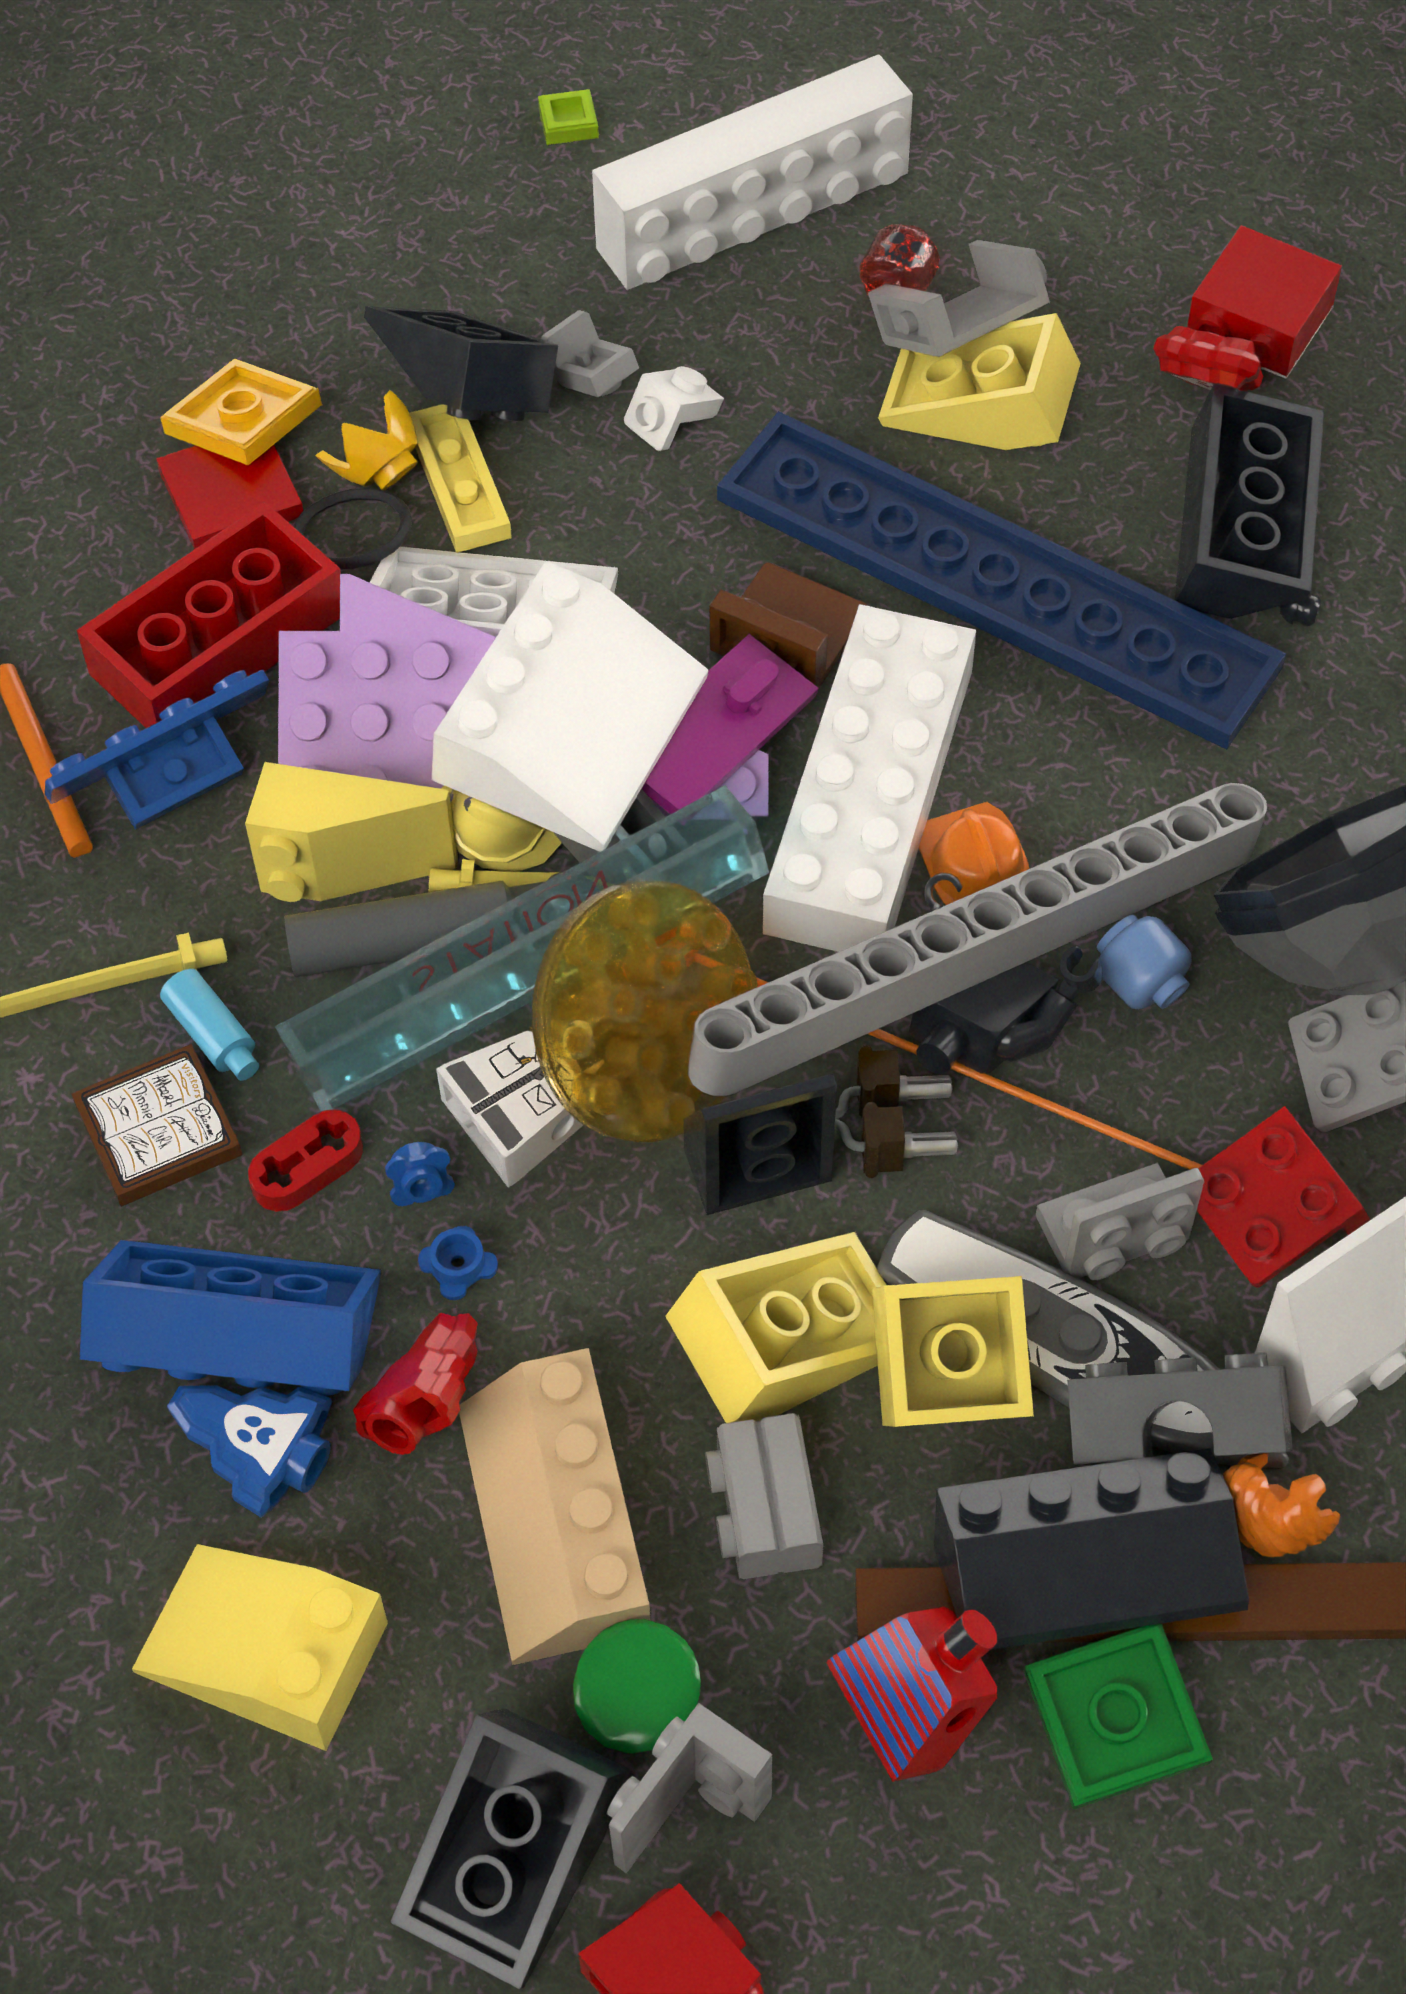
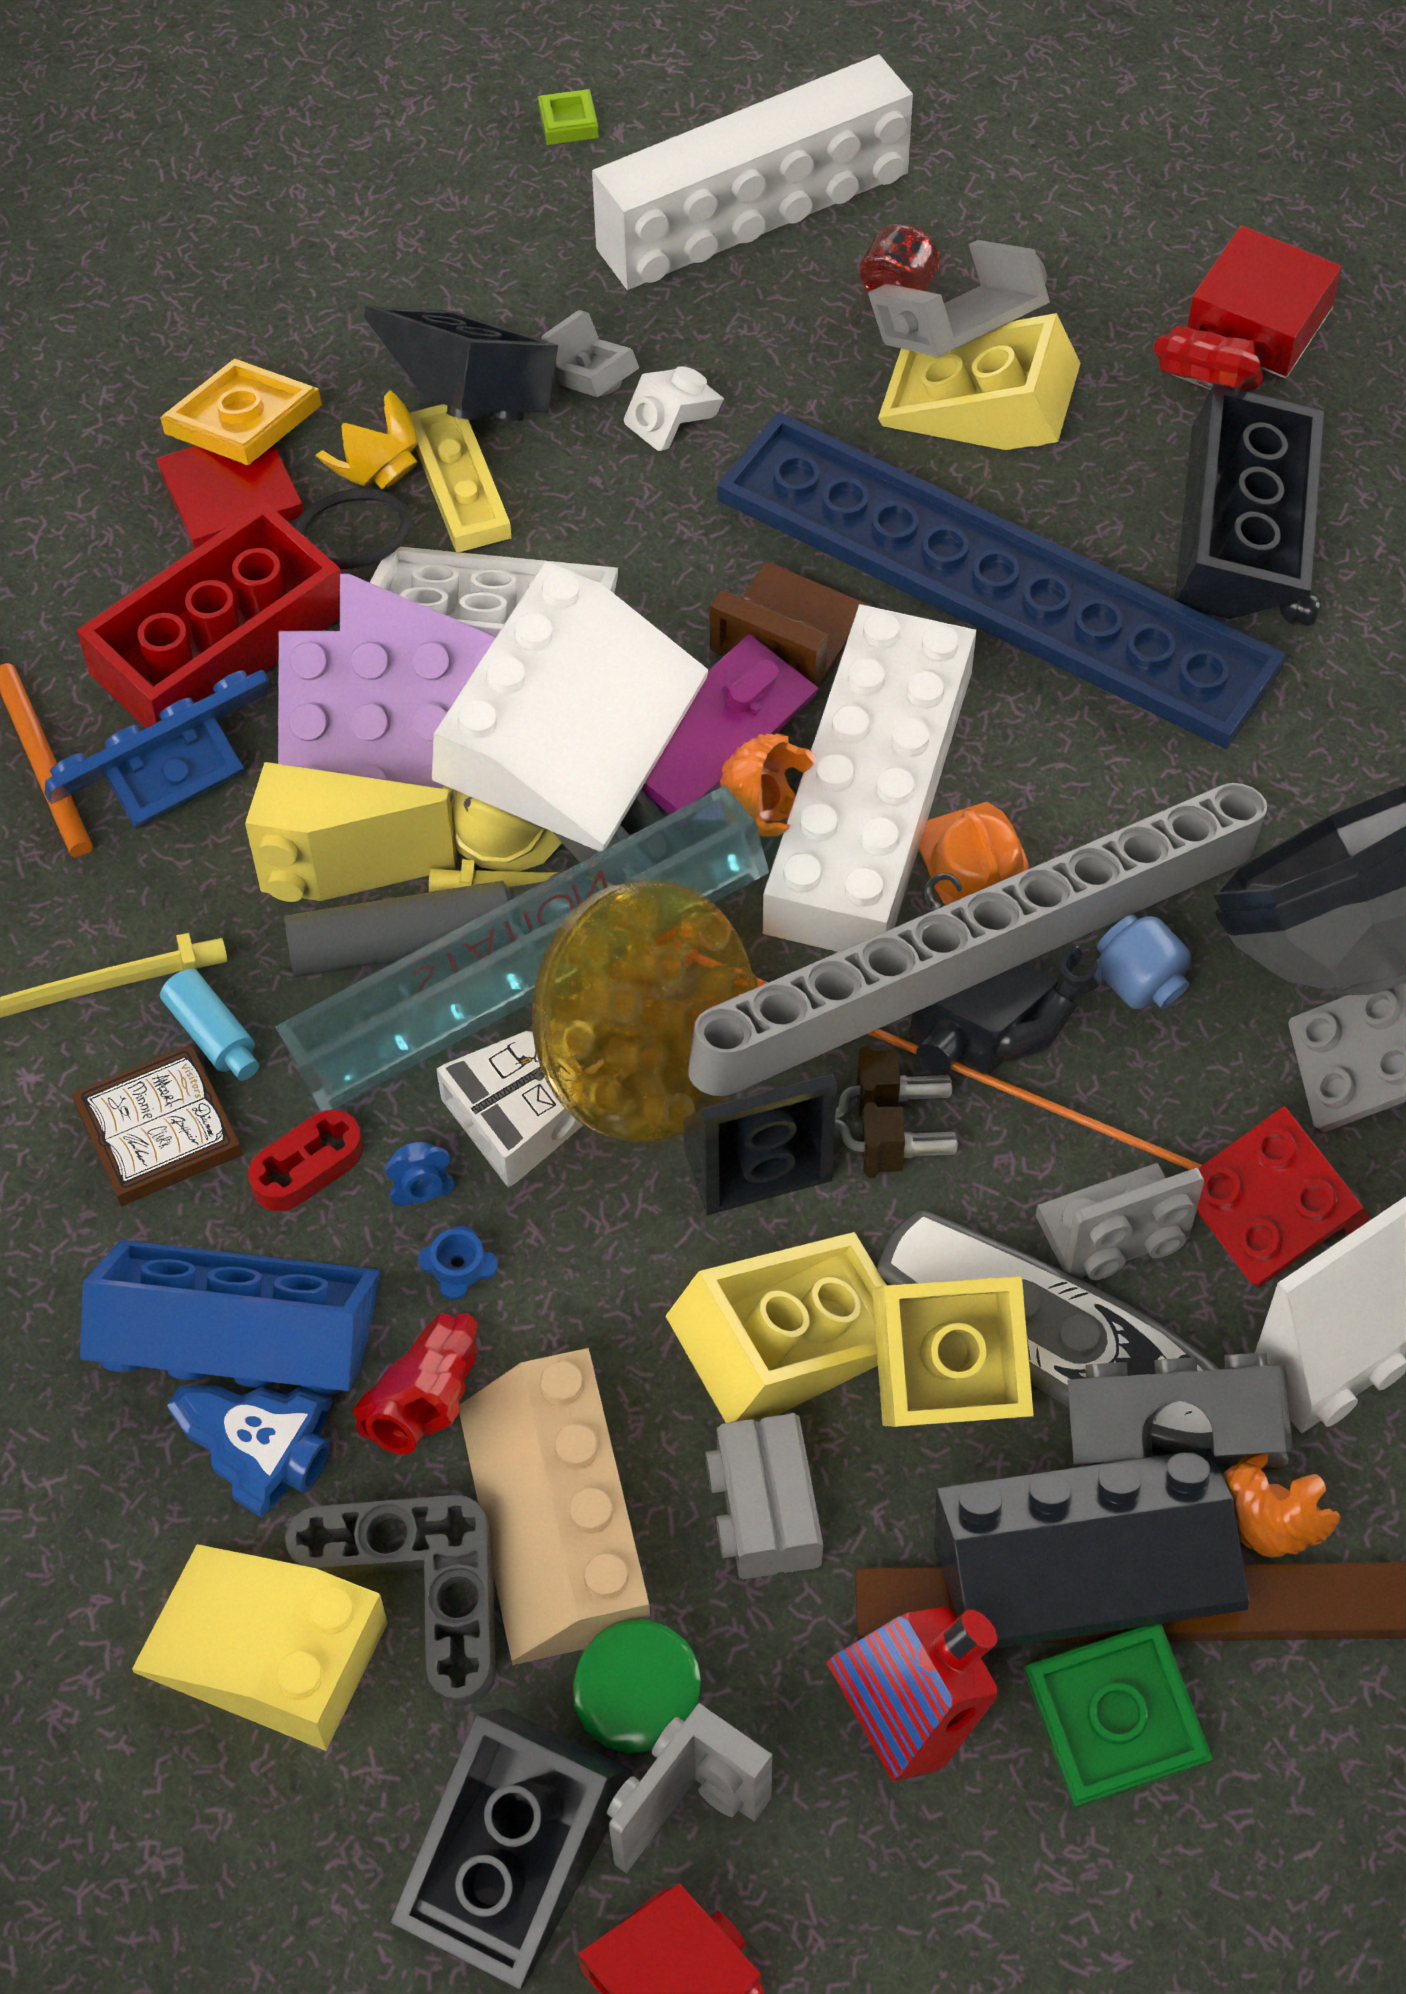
none -> dark grey beam [285,1495,496,1705]
none -> orange hair [720,733,815,837]

